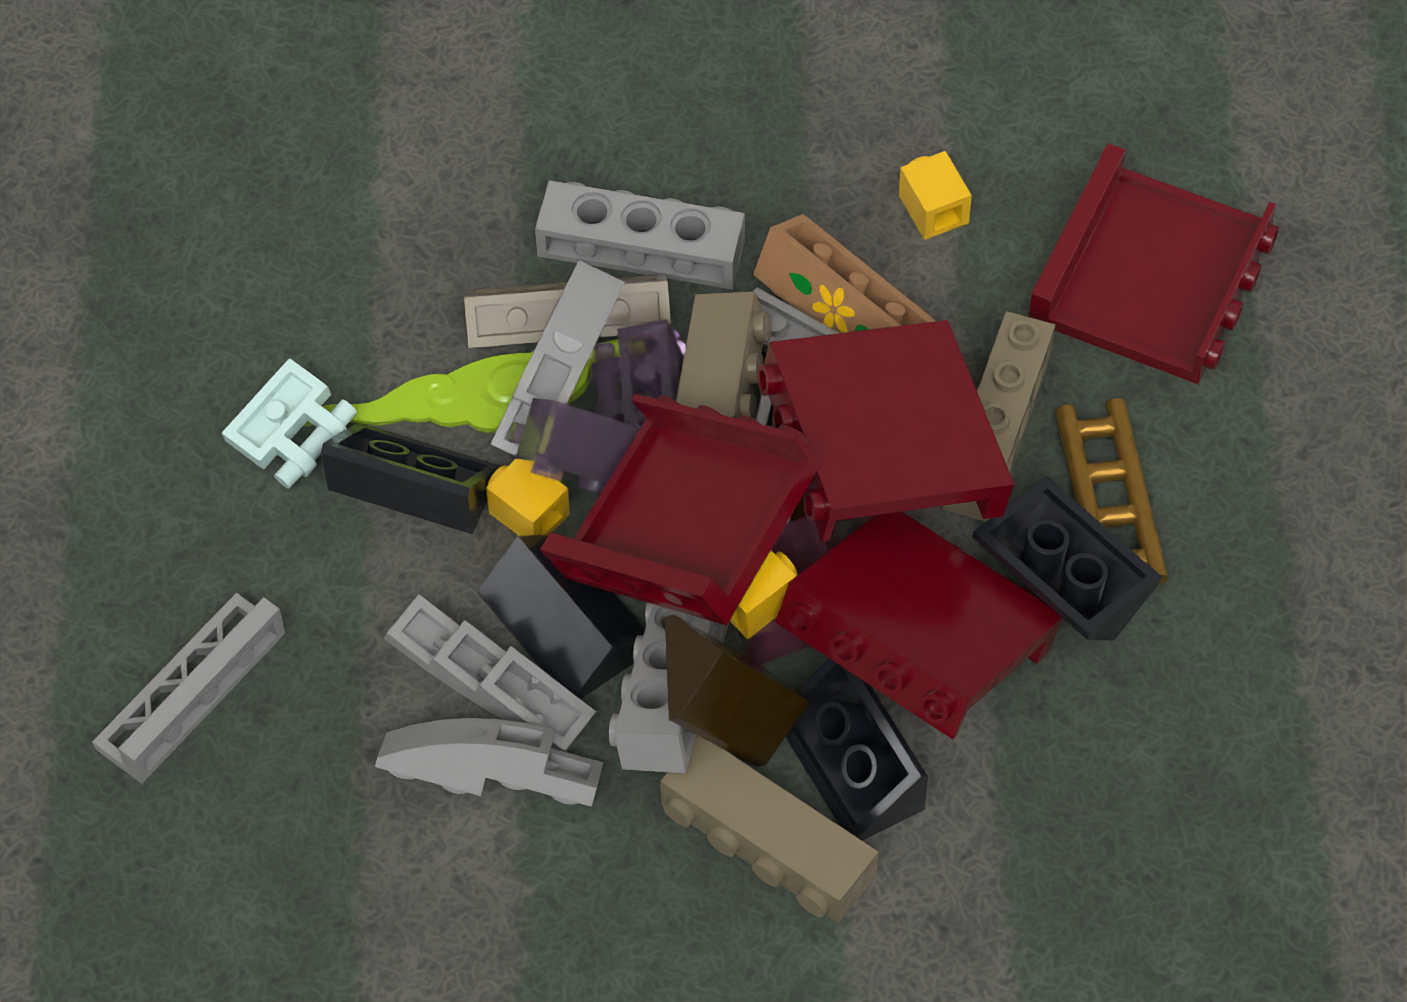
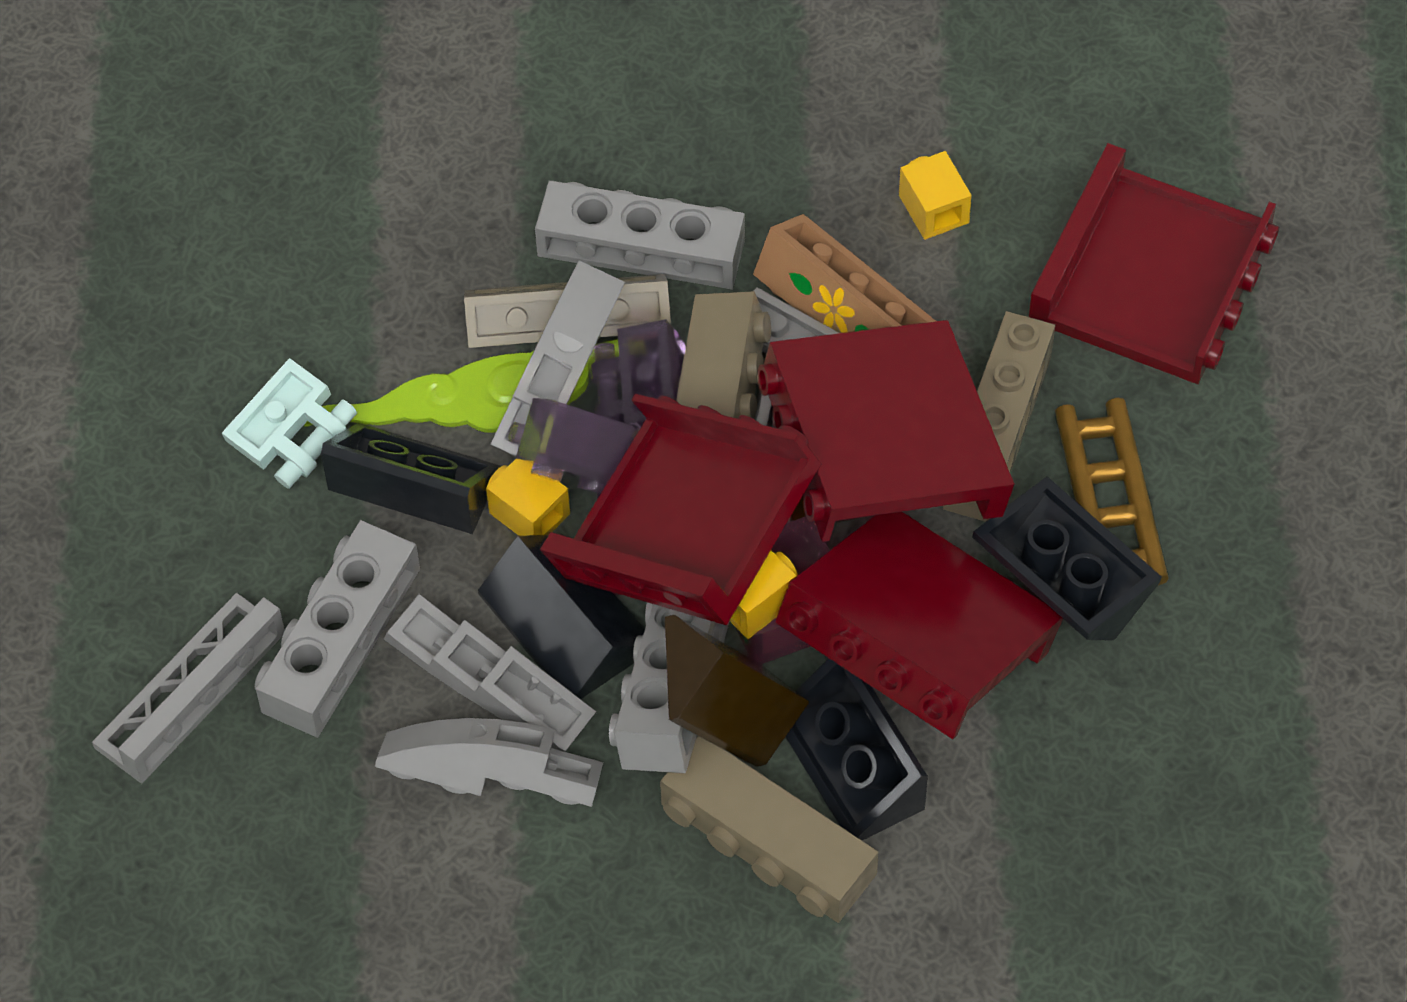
none -> light grey brick [255,520,420,738]

